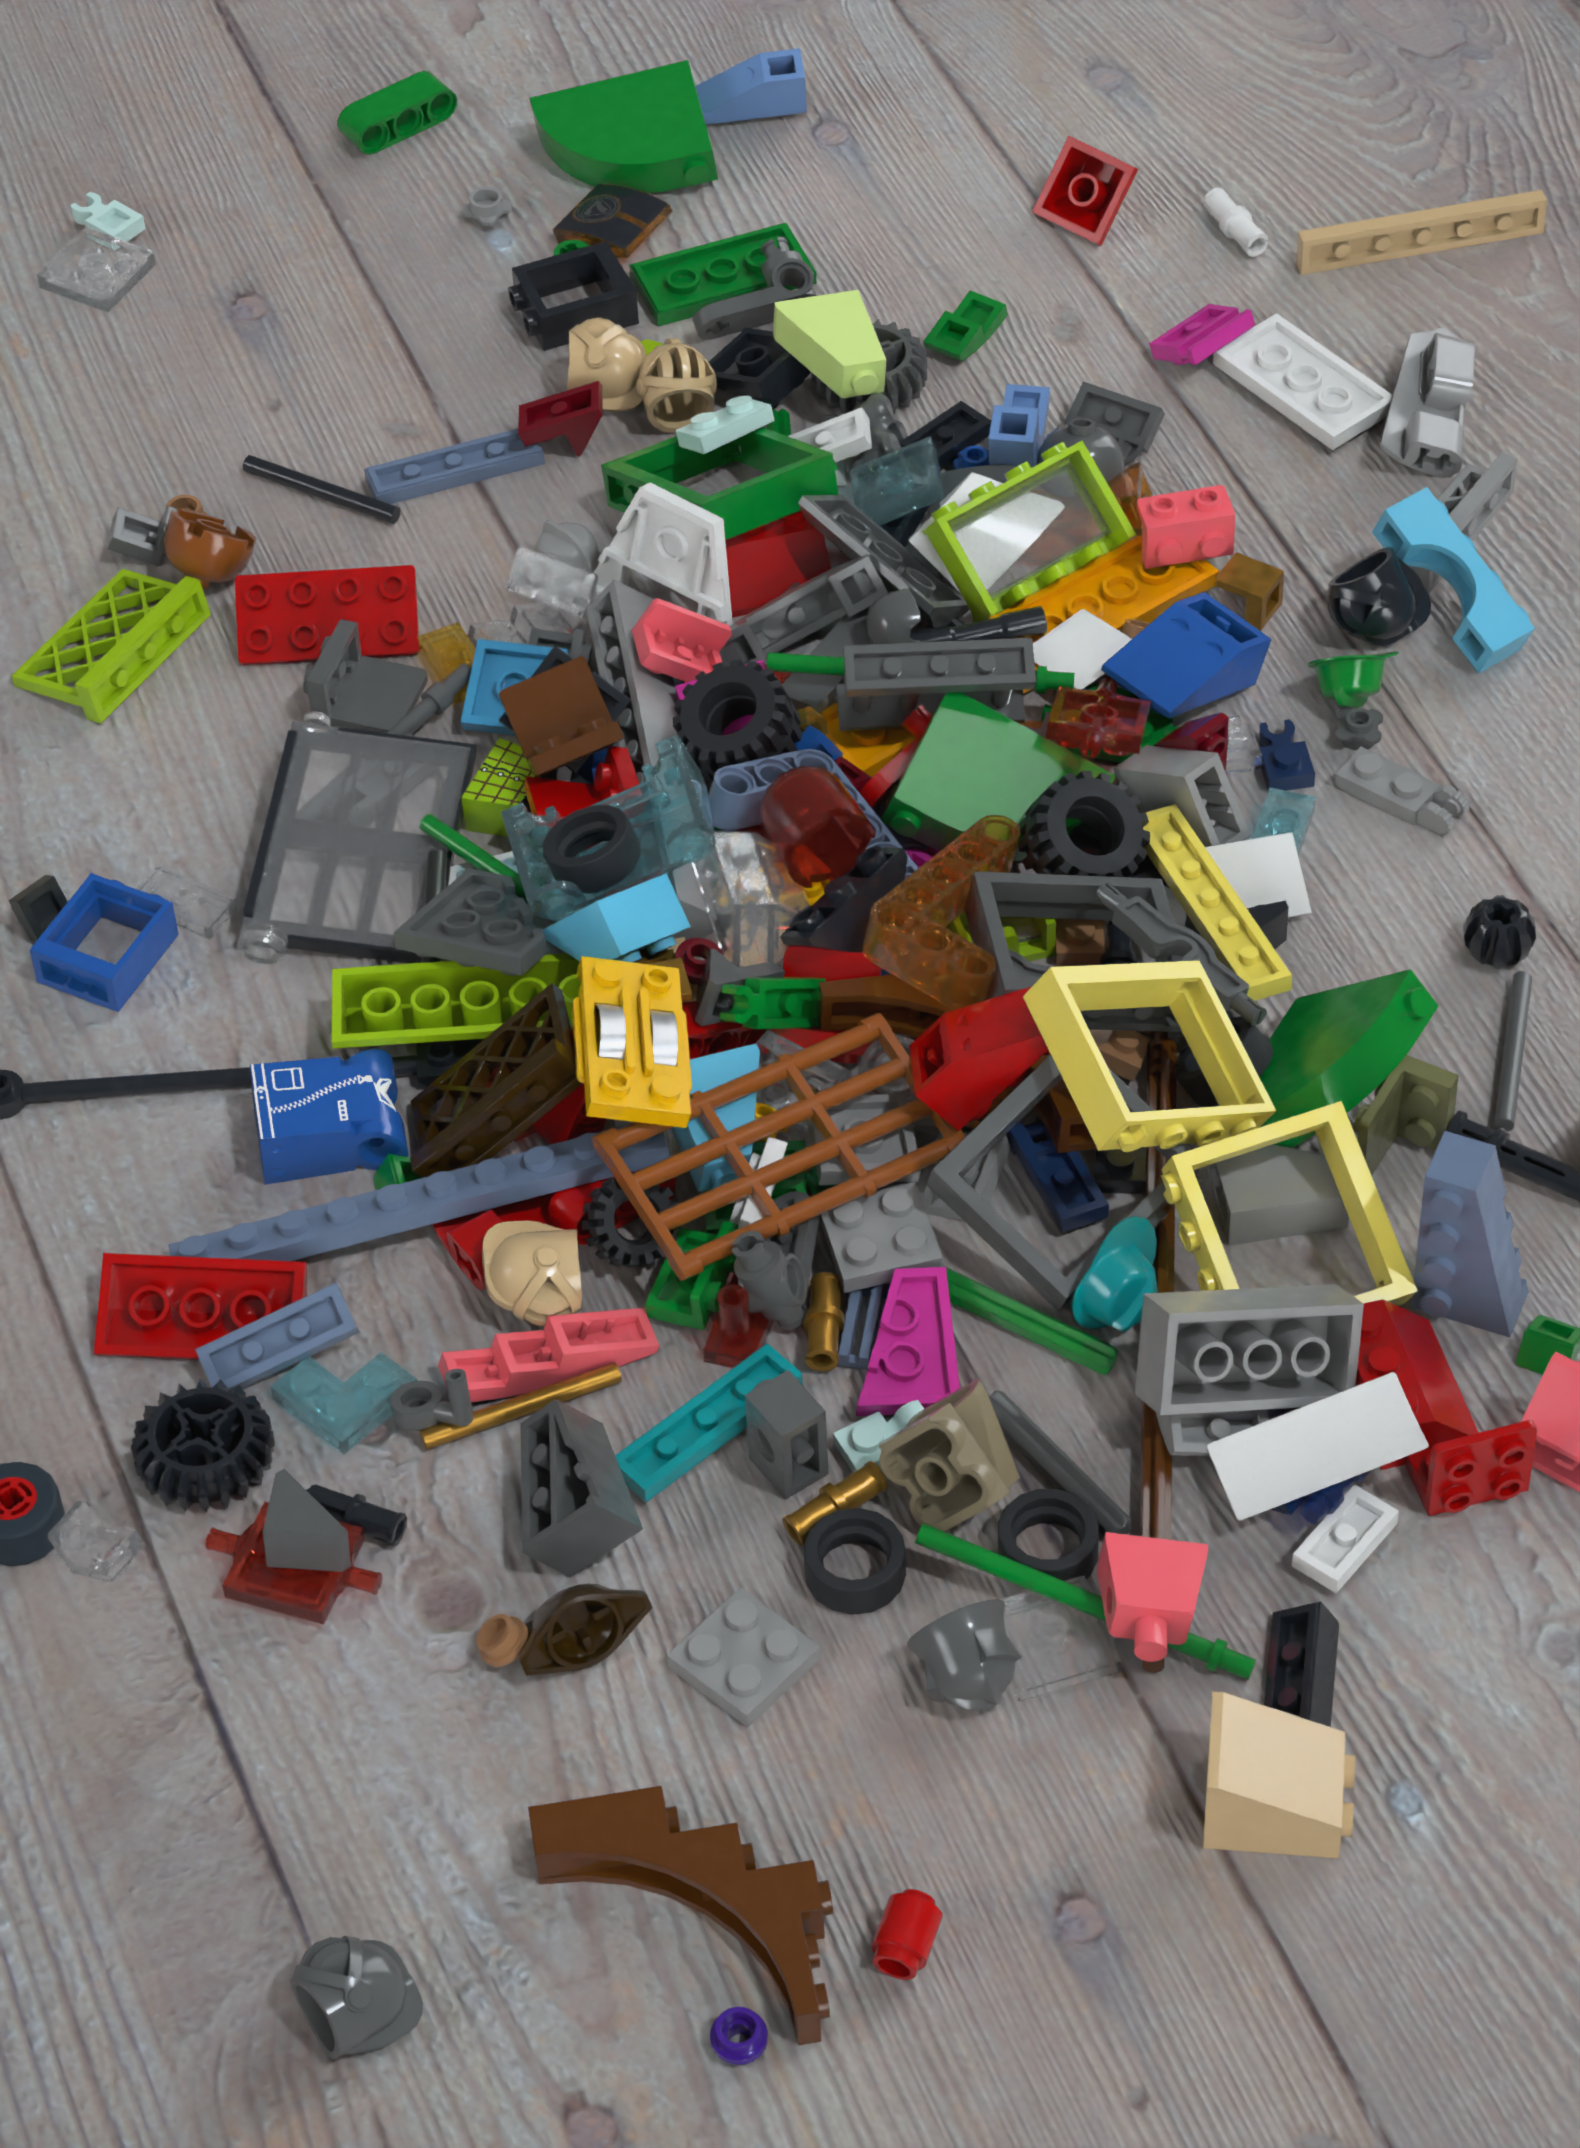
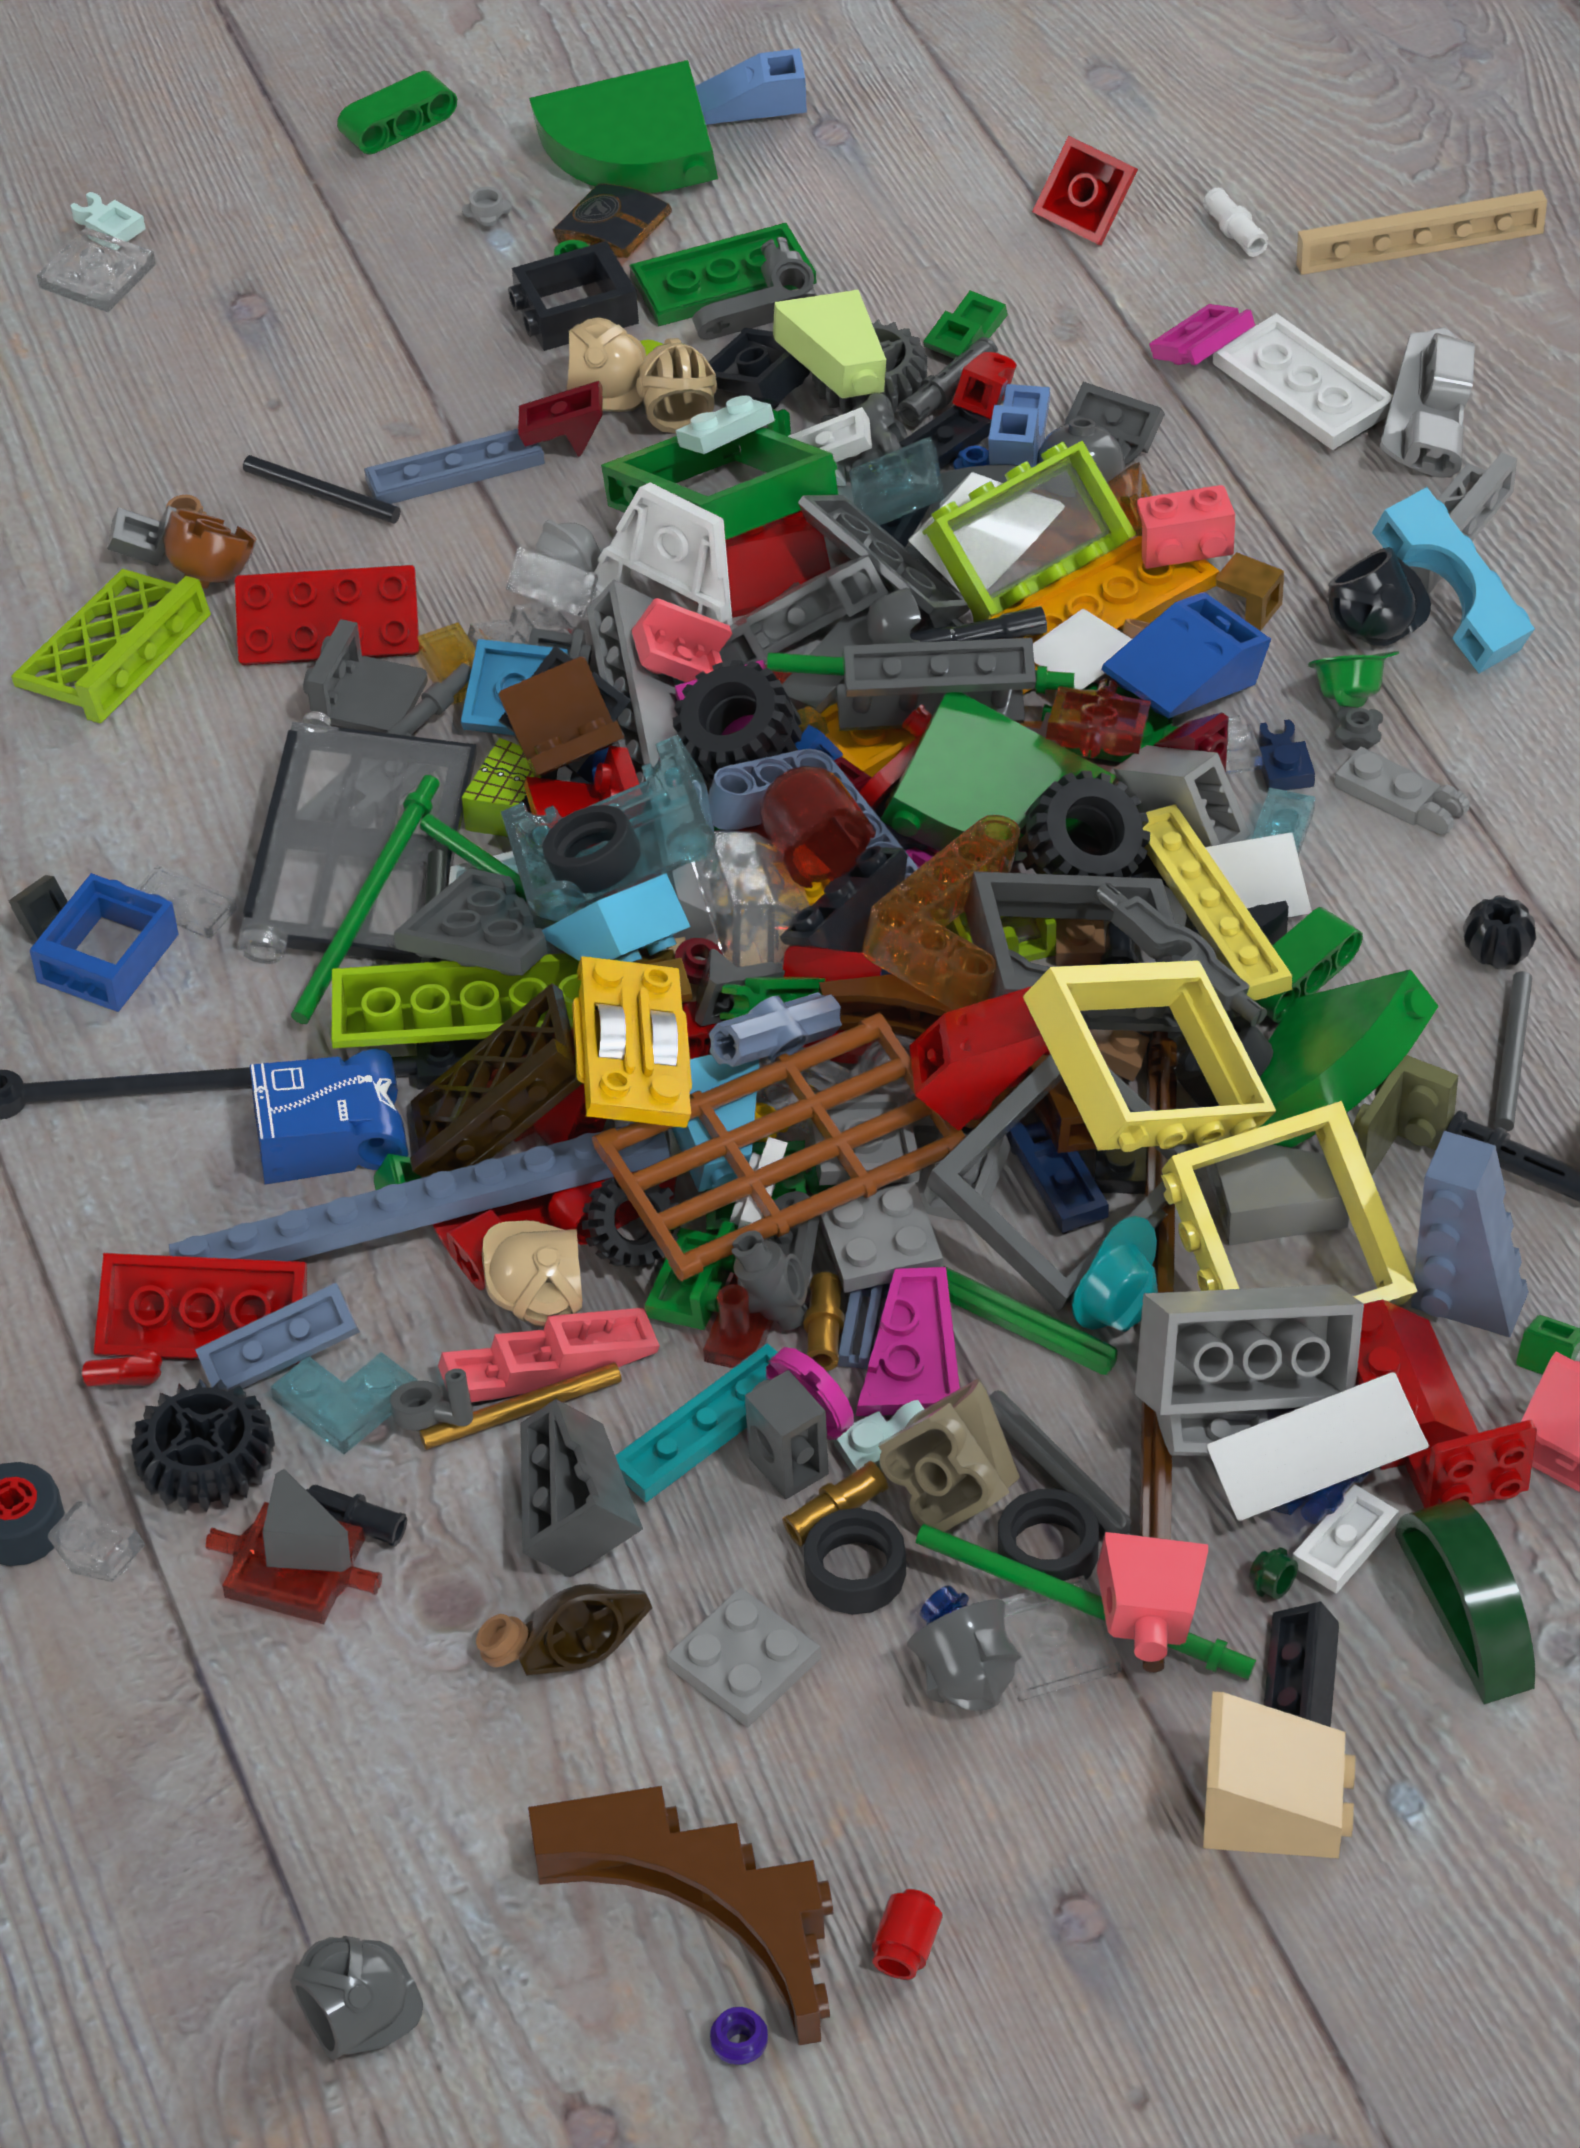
none -> red arm [82,1349,162,1386]
none -> green bar [291,775,440,1024]
none -> sand blue piece [709,992,842,1067]
none -> dark pink plate [766,1347,854,1440]
none -> dark grey pin [898,337,998,427]
none -> clear blue plate [919,1585,969,1626]
none -> red leg [952,352,1017,420]
none -> dark green plate [1249,1547,1298,1599]
none -> green beam [1255,907,1363,1023]
none -> dark green window [1395,1498,1535,1705]

